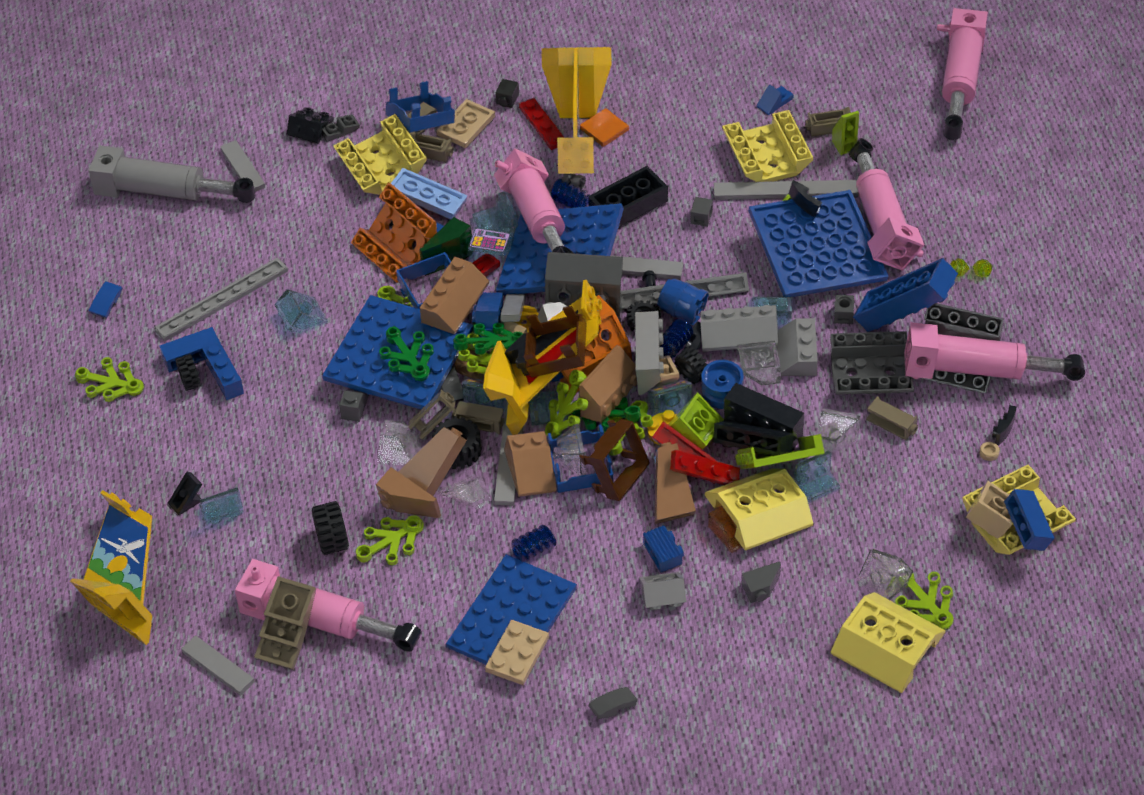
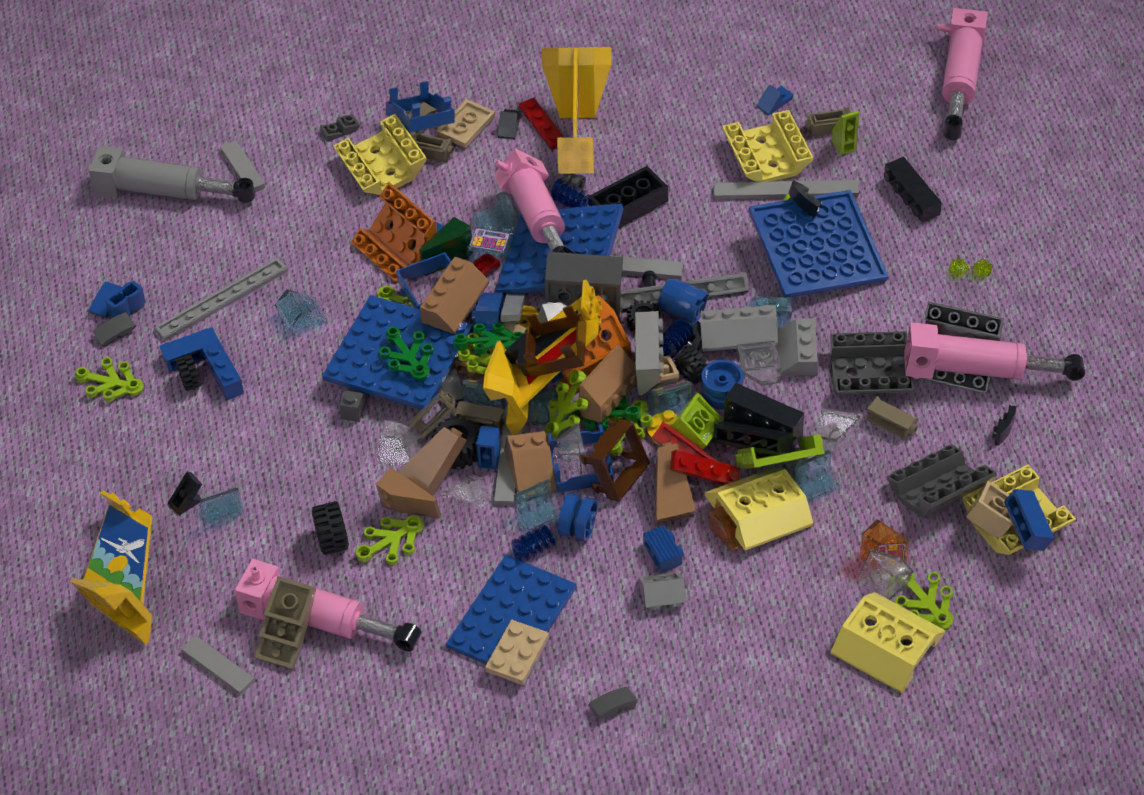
black bracket [286,107,334,144] -> none
light blue plate [391,168,468,219] -> none
pearl dark grey brick [495,79,519,108] -> none
orange tile [580,108,629,147] -> none
dark grey brick [690,197,713,227] -> none
dark grey slope [741,561,781,603] -> none
dark grey brick [834,295,854,324] -> none
bright pink piece [849,138,924,271] -> none
blue brick [853,258,958,332] -> none
tan tile [979,442,1000,461] -> none
none -> dark grey slope [92,312,137,347]
none -> blue brick [105,281,146,318]
none -> blue brick [476,426,501,470]
none -> black slope [498,109,522,139]
none -> clear light blue bracket [514,480,560,534]
none -> blue wheel [558,493,598,542]
none -> clear orange slope [860,519,909,568]
none -> black brick [883,157,942,222]
none -> dark grey slope [886,444,997,518]

